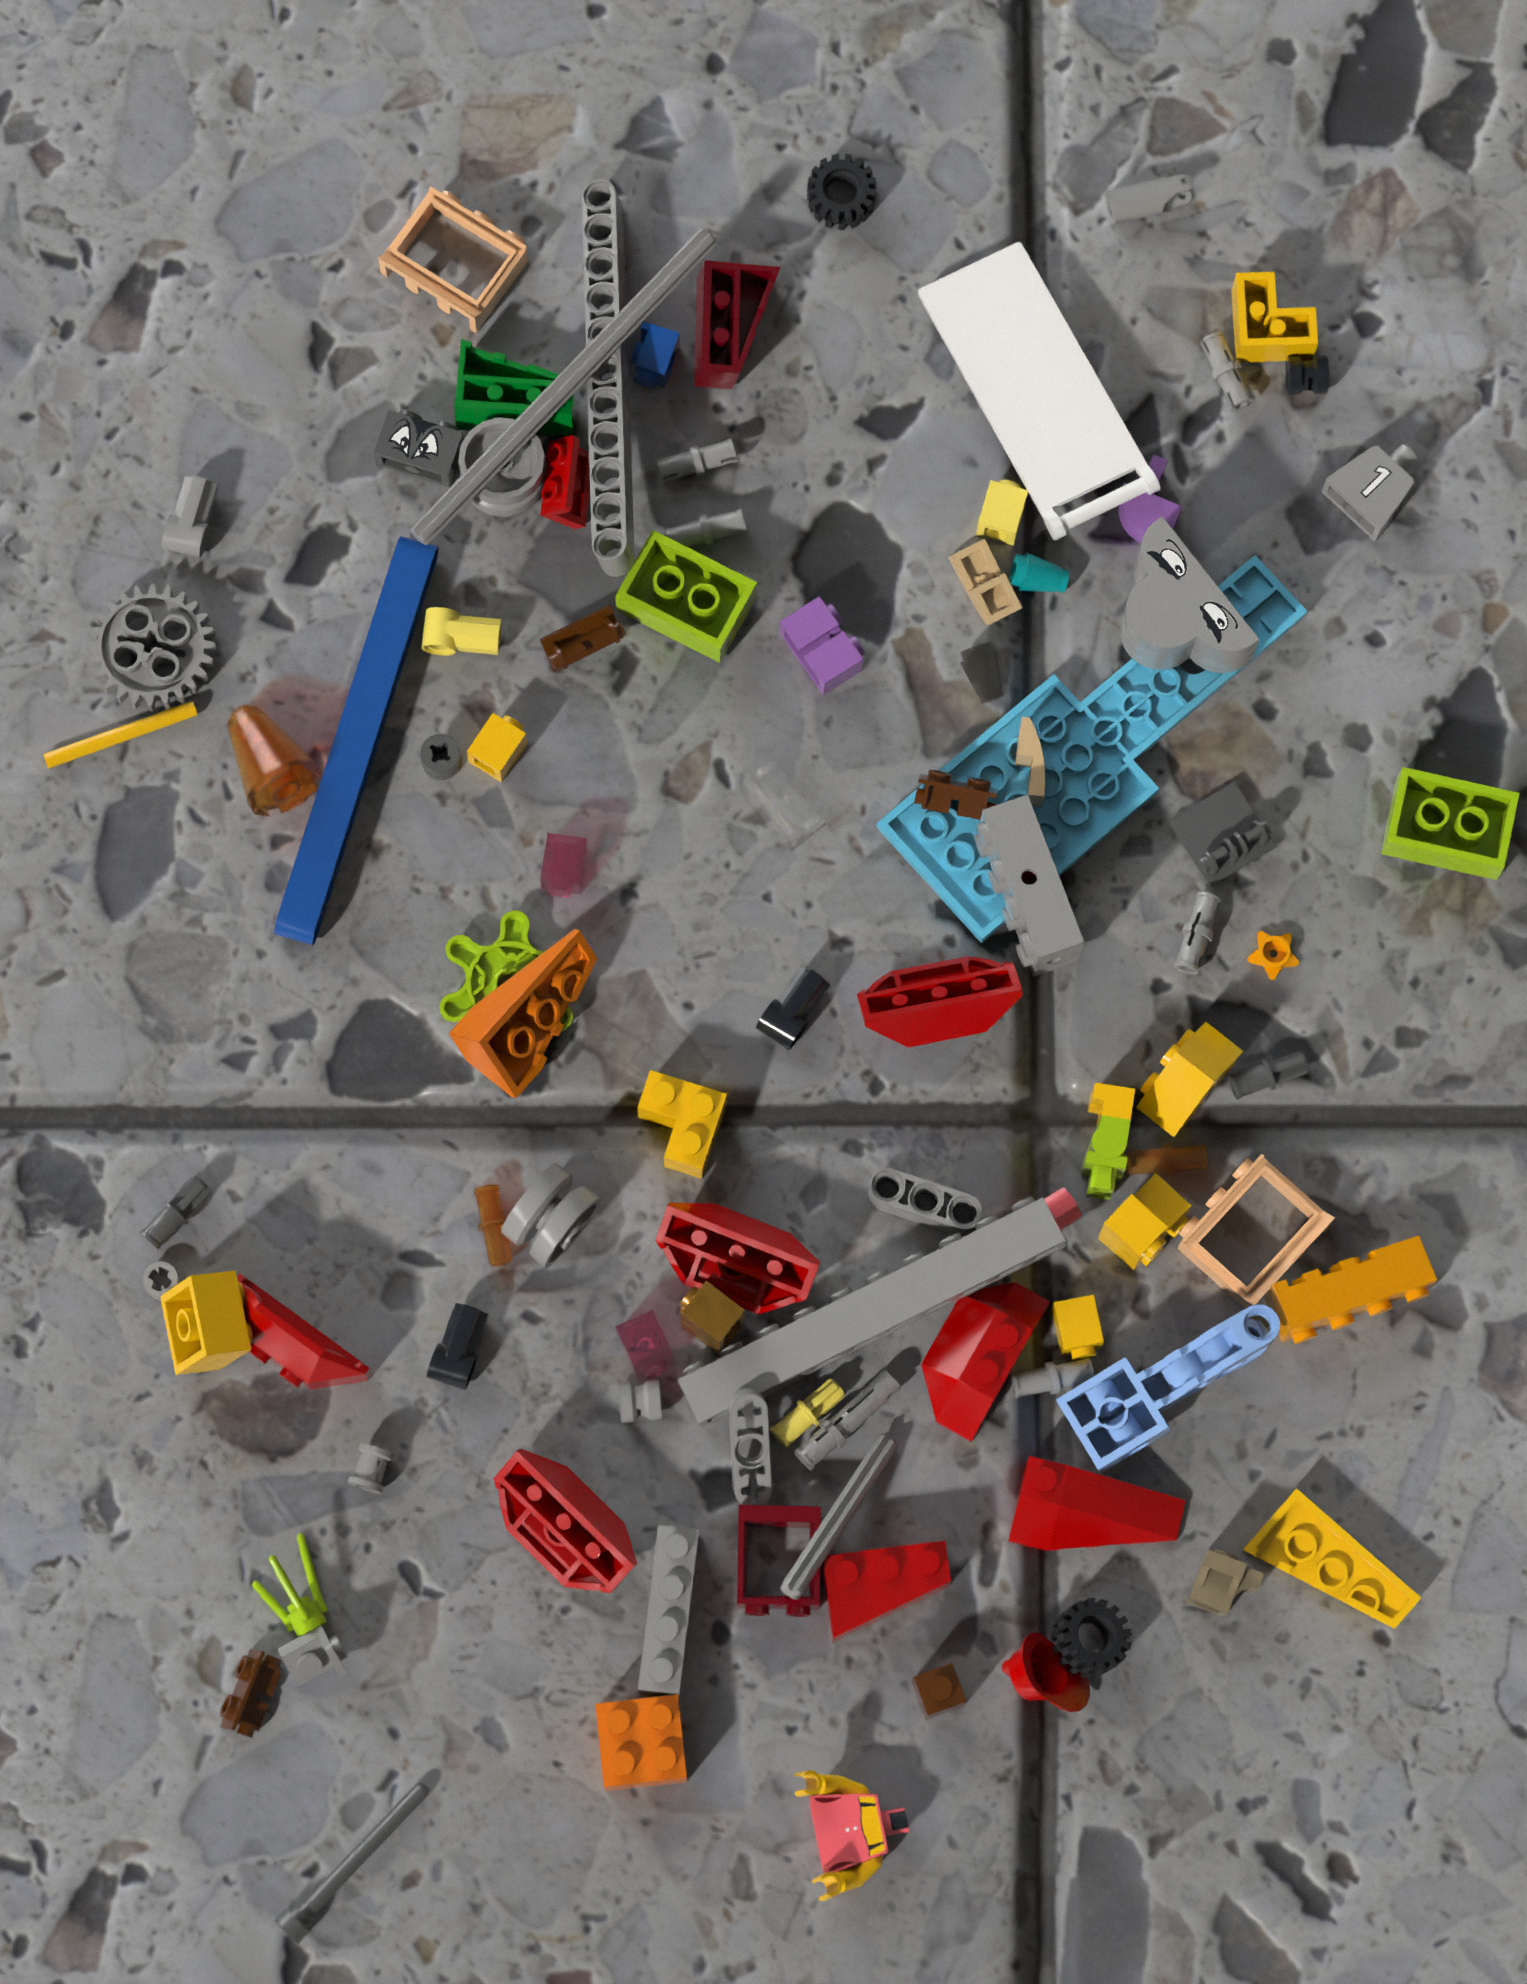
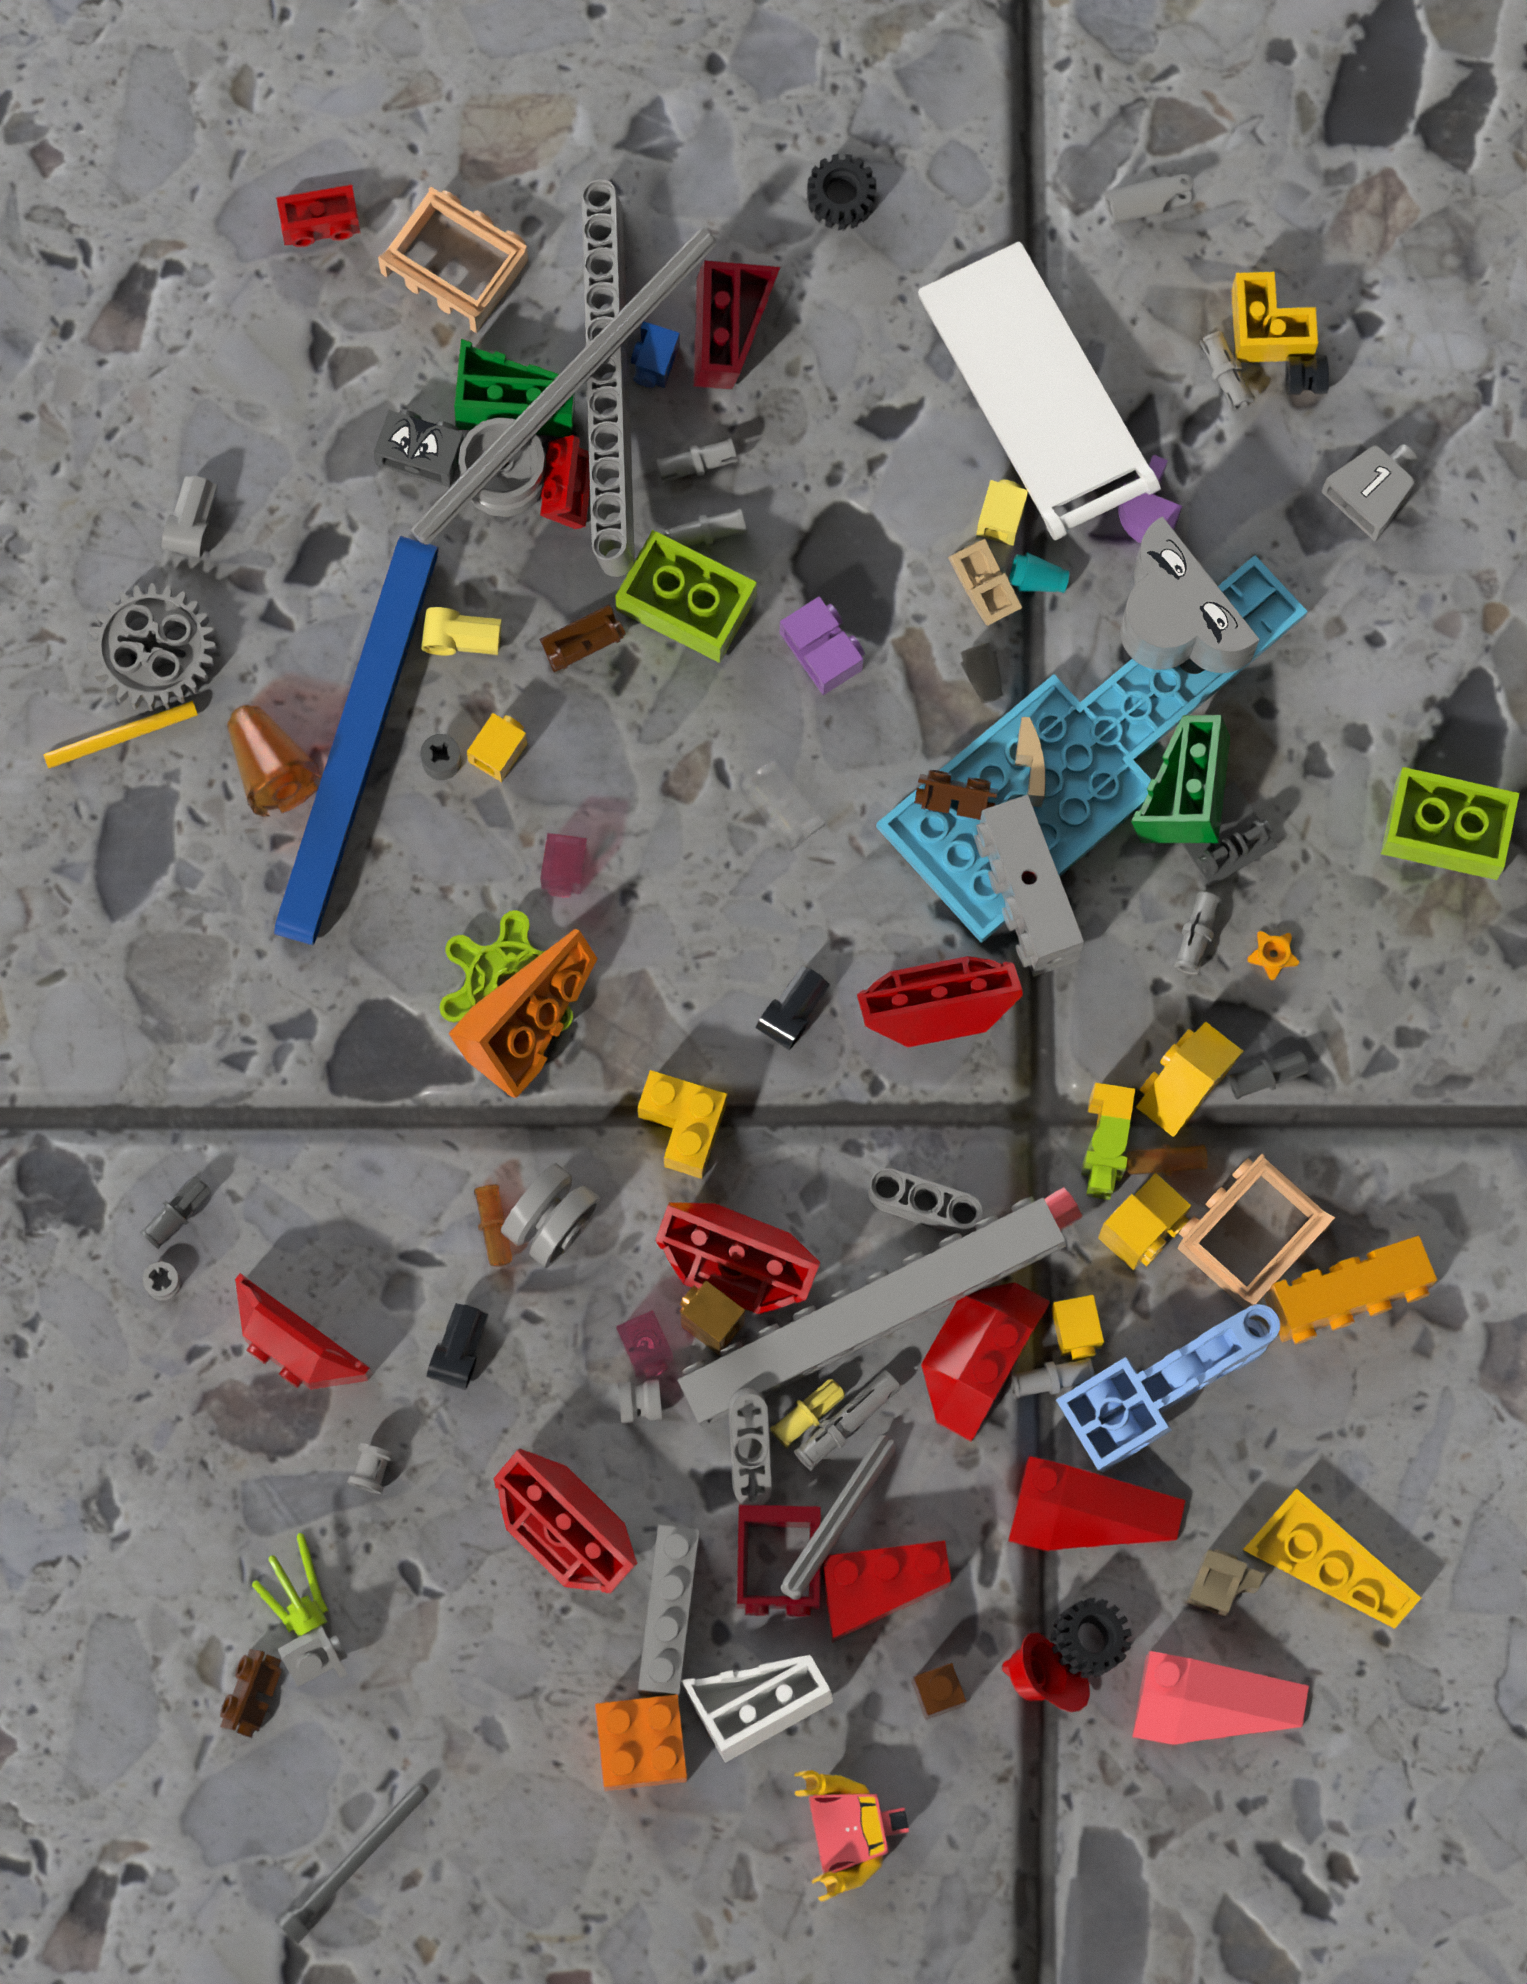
yellow brick [160,1270,252,1375] -> none
none -> red bracket [276,184,361,247]
none -> white wedge [681,1655,833,1763]
none -> green wedge [1131,715,1231,843]
none -> coral wedge [1132,1651,1309,1745]

